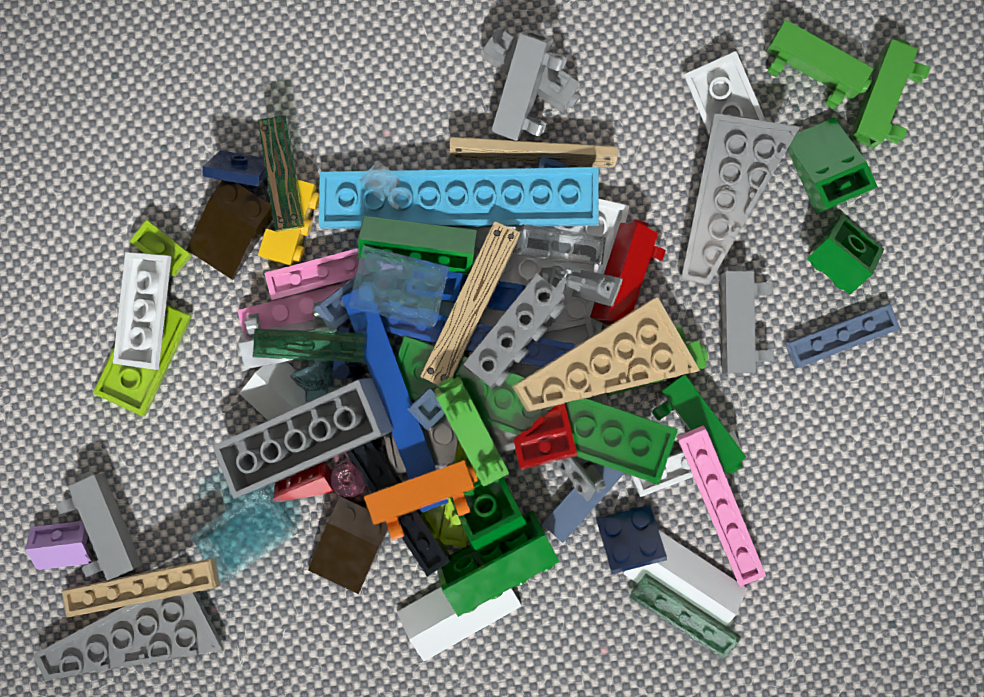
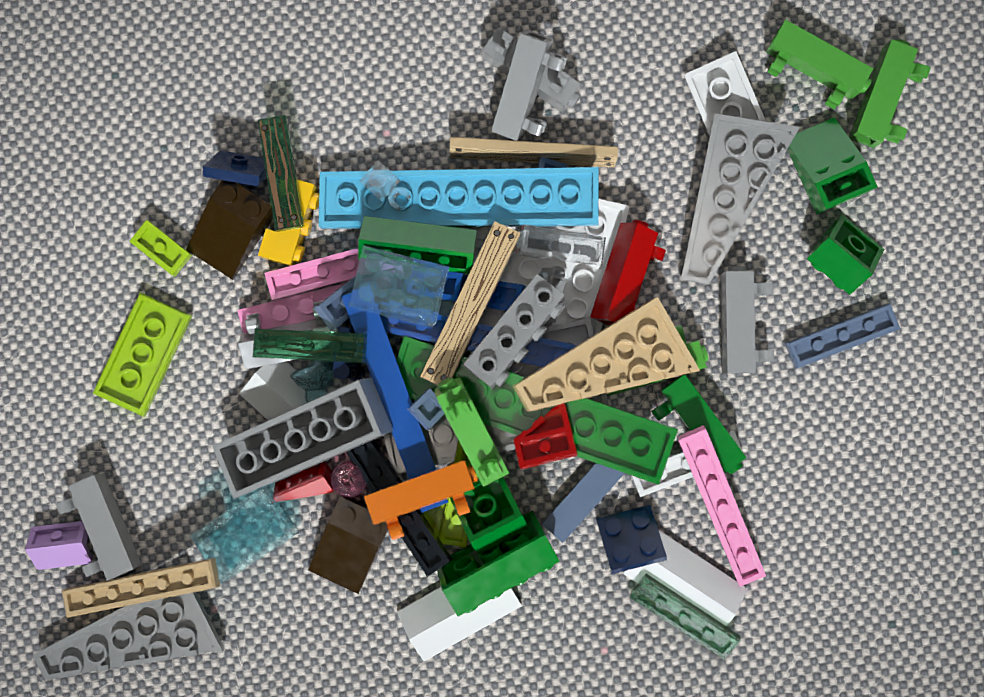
white slope [113,252,171,370] -> none
light grey hinge [556,456,606,502] -> none
light grey hinge [565,270,623,306] -> none

